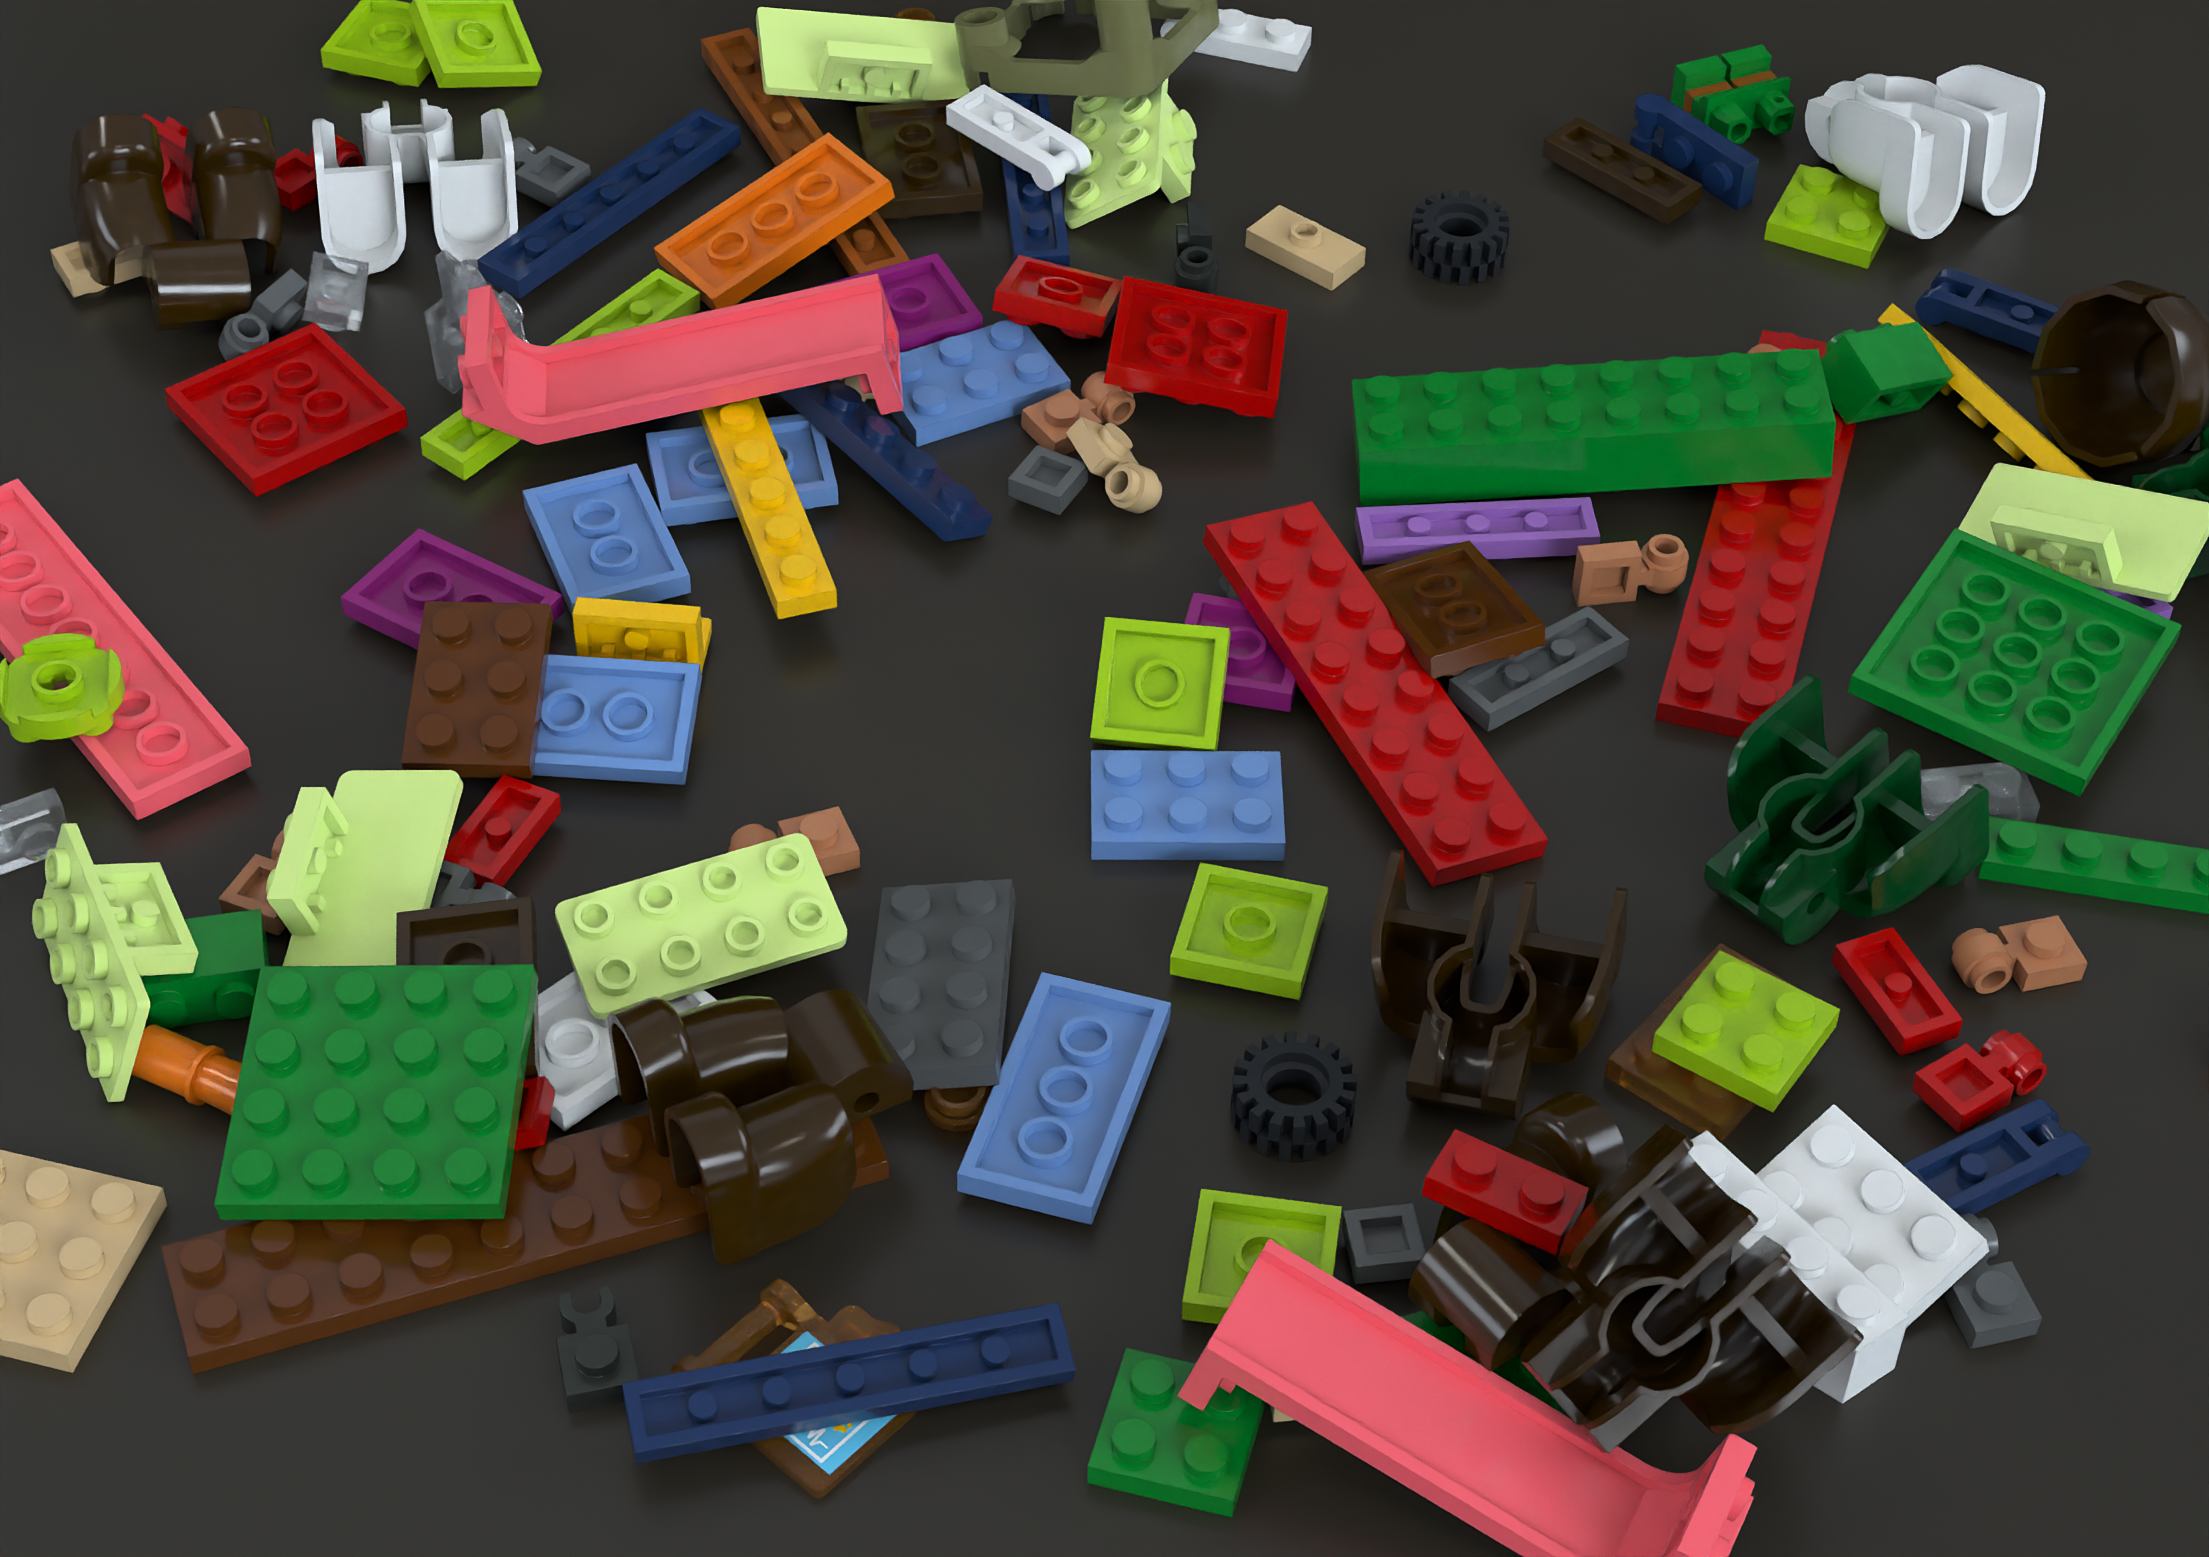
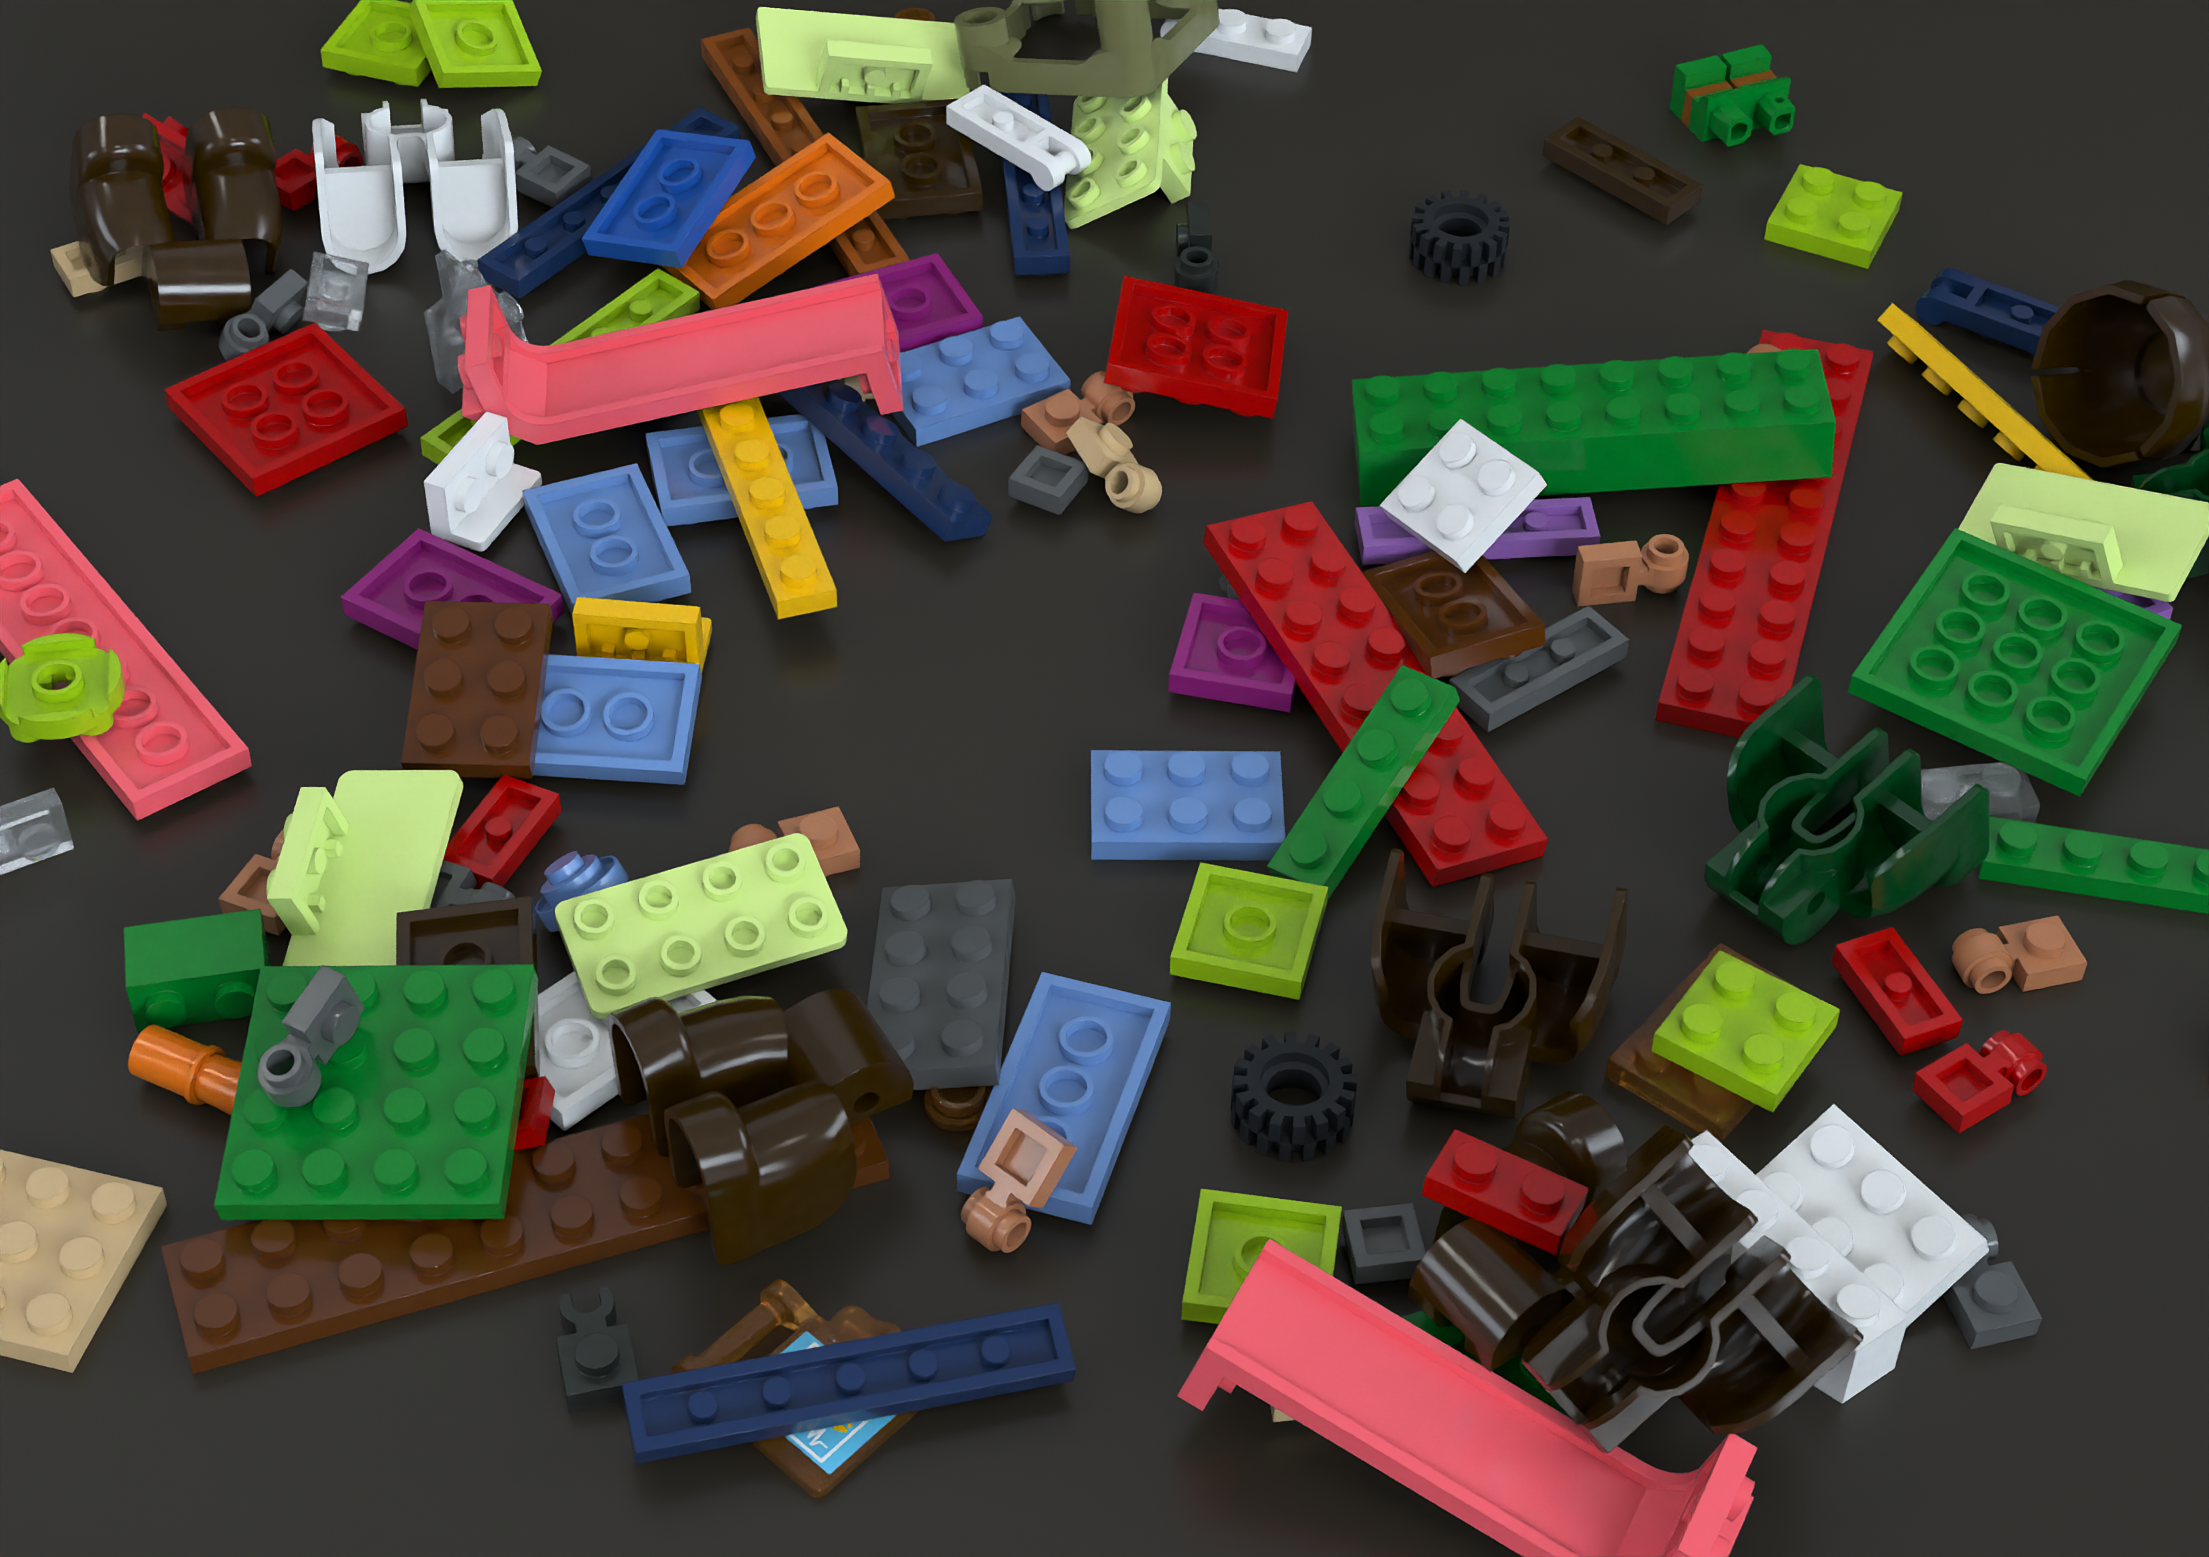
yellowish green bracket [32,823,199,1102] -> none
red plate [992,255,1123,339] -> none
green plate [1087,1348,1266,1518] -> none
lime plate [1090,617,1231,751] -> none
tan plate [1245,205,1366,291] -> none
dark blue plate [1629,94,1759,210] -> none
white piece [1805,65,2045,239] -> none
green brick [1821,321,1954,424] -> none
dark blue plate [1902,1099,2091,1215] -> none
none -> dark grey plate [257,965,365,1107]
none -> white bracket [424,411,542,552]
none -> medium blue plate [535,851,629,932]
none -> blue plate [582,129,756,268]
none -> nougat plate [961,1108,1078,1253]
none -> green plate [1267,665,1460,901]
none -> white plate [1380,419,1547,573]

